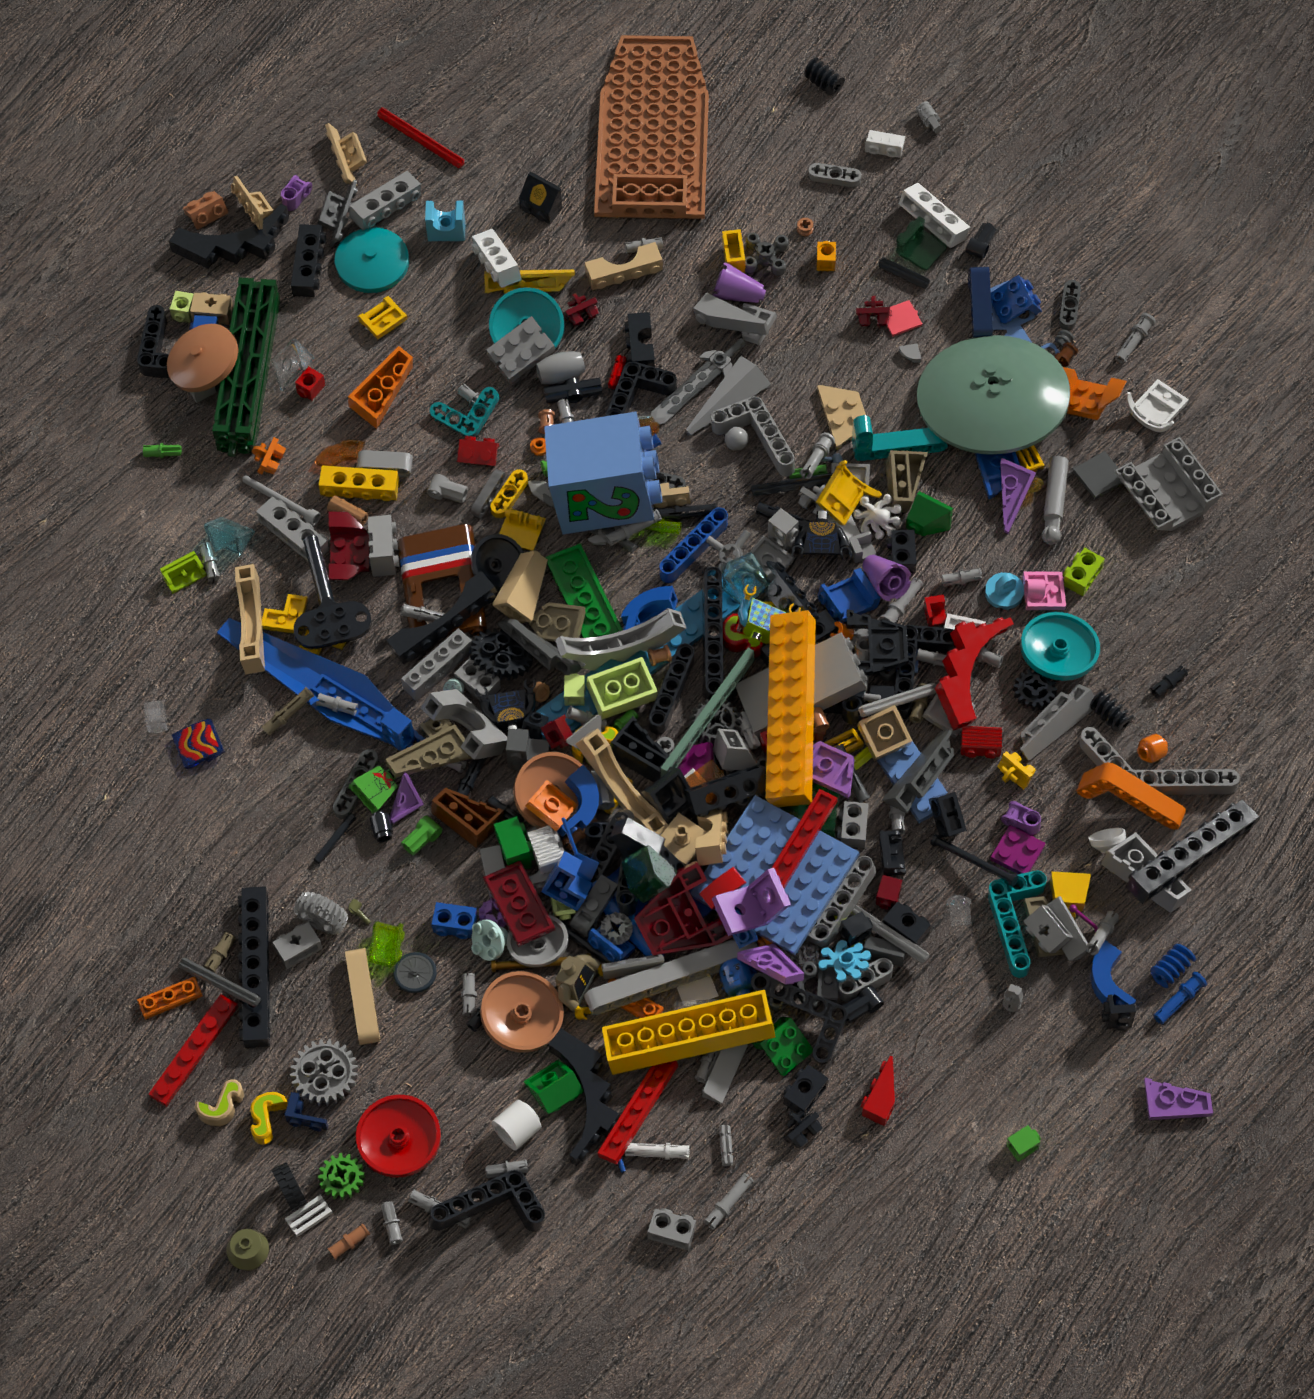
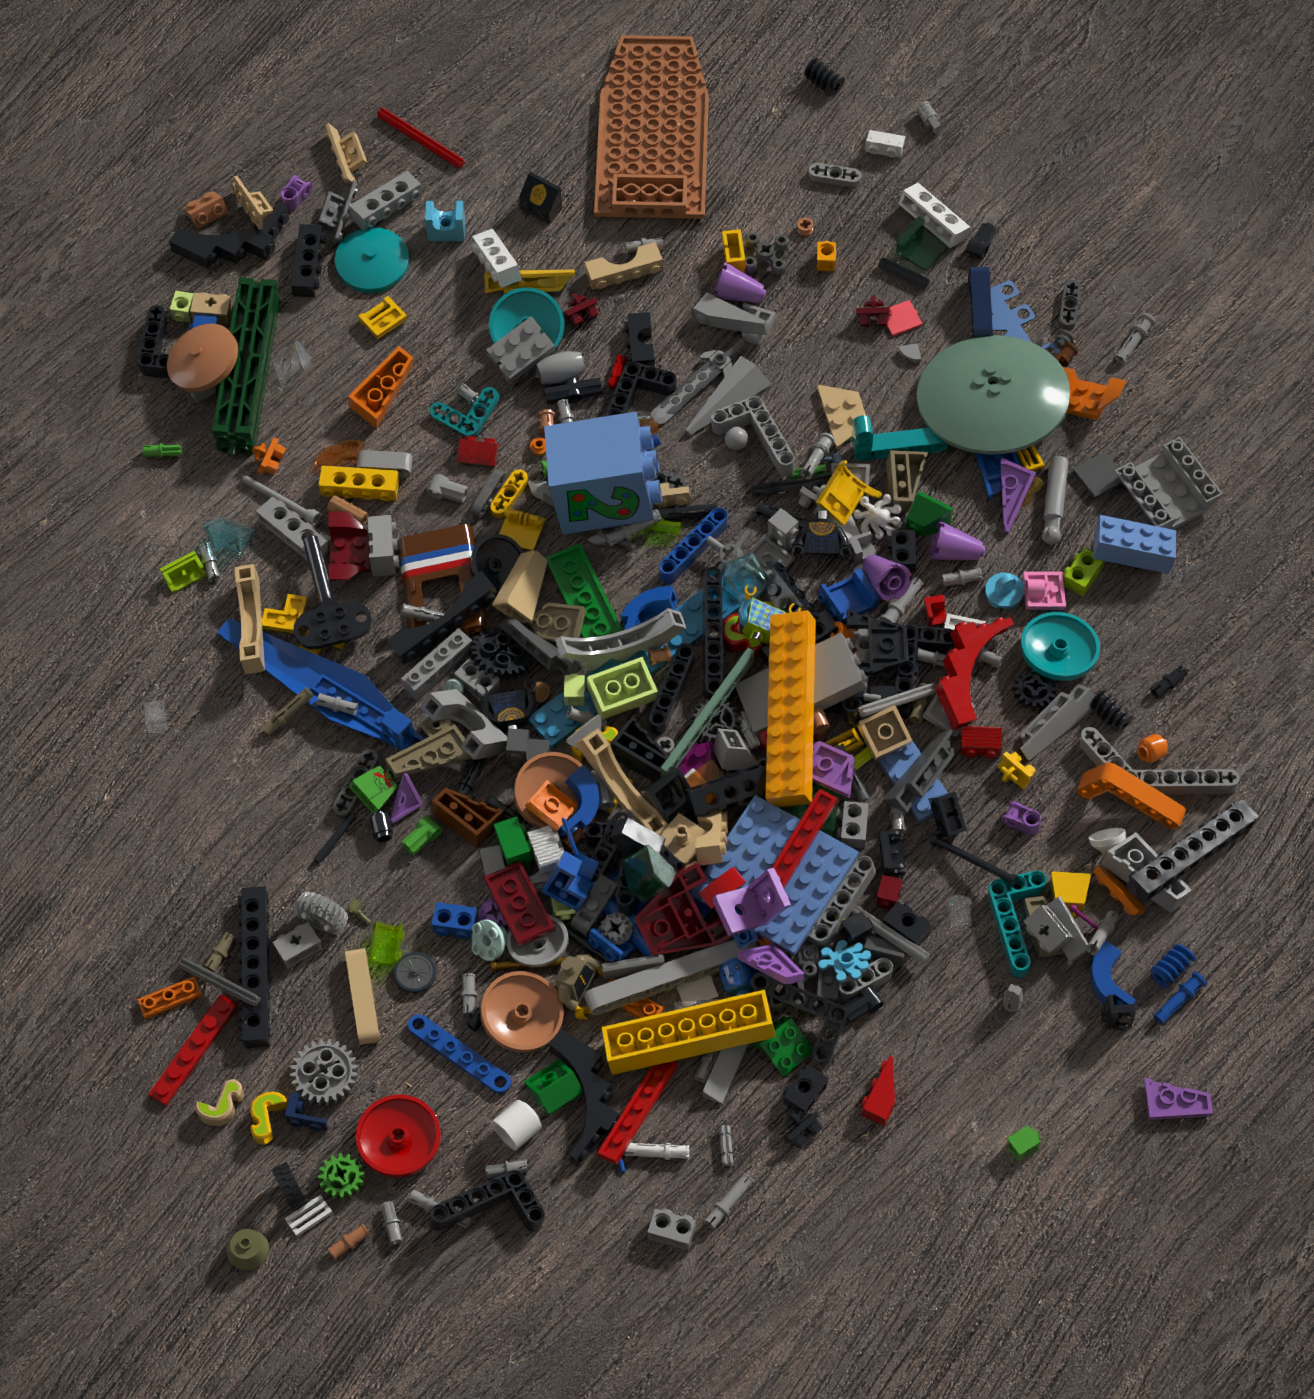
slope [172,719,225,770] -> none
red brick [295,366,325,401] -> none
black bracket [522,711,549,740] -> none
dark red brick [541,714,573,749] -> none
bright green pin [613,709,638,732] -> none
magenta plate [990,825,1046,874] -> none
blue bracket [991,275,1042,324] -> none
white piece [1126,379,1189,432] -> none
none -> blue plate [408,1014,511,1094]
none -> medium lavender cone [929,522,985,560]
none -> medium blue brick [1093,515,1176,574]
none -> orange tile [1093,866,1147,916]

